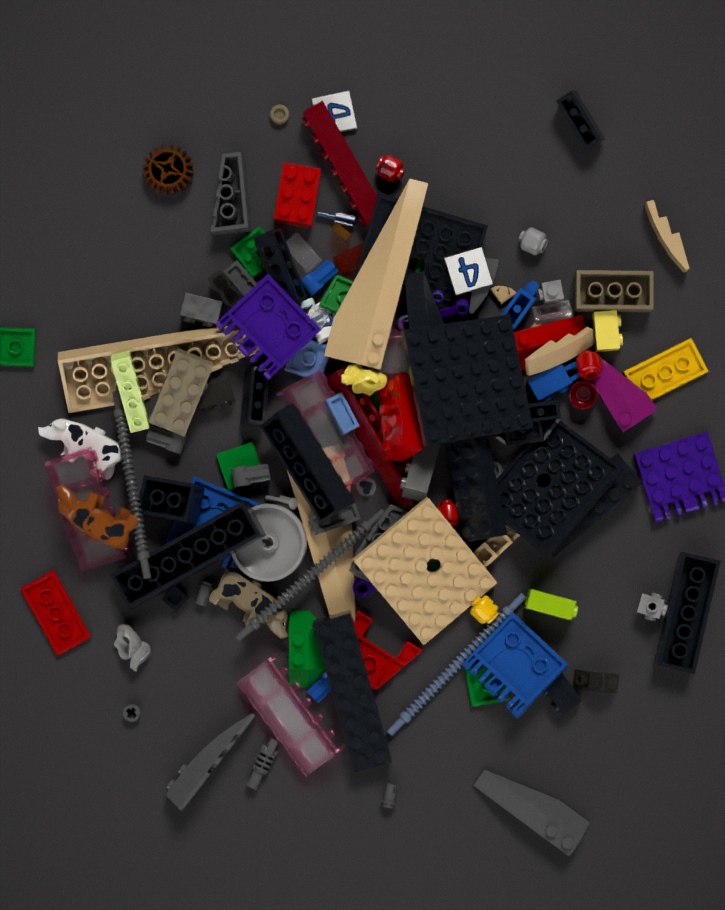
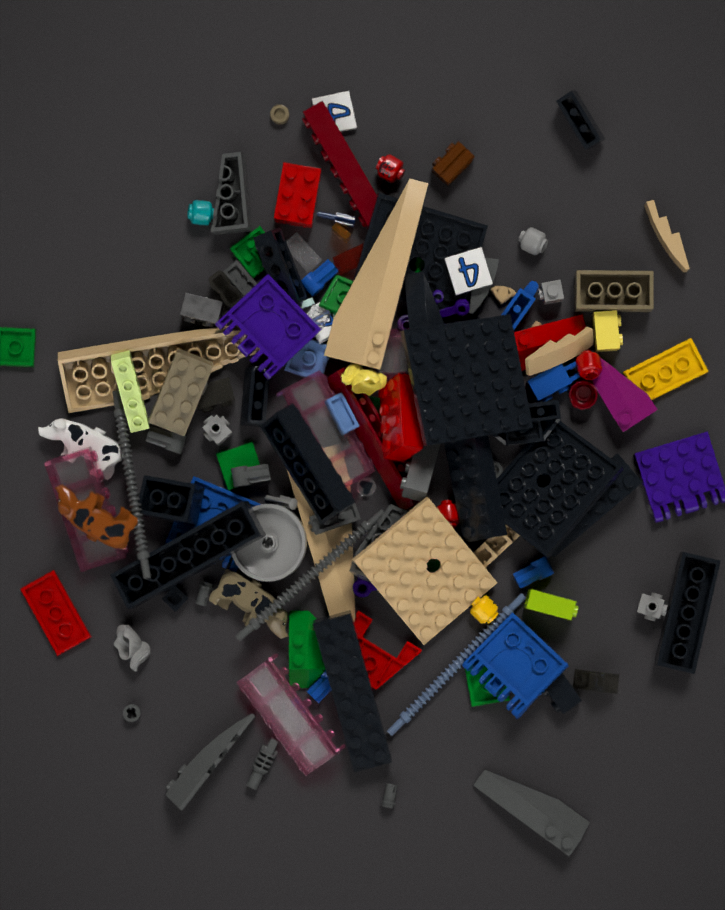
reddish brown gear [142,144,194,196] -> none
clear tile [531,300,573,325] -> none
none -> teal head [187,200,214,226]
none -> light grey brick [202,415,233,446]
none -> reddish brown brick [432,141,475,186]
none -> blue piece [513,556,554,588]

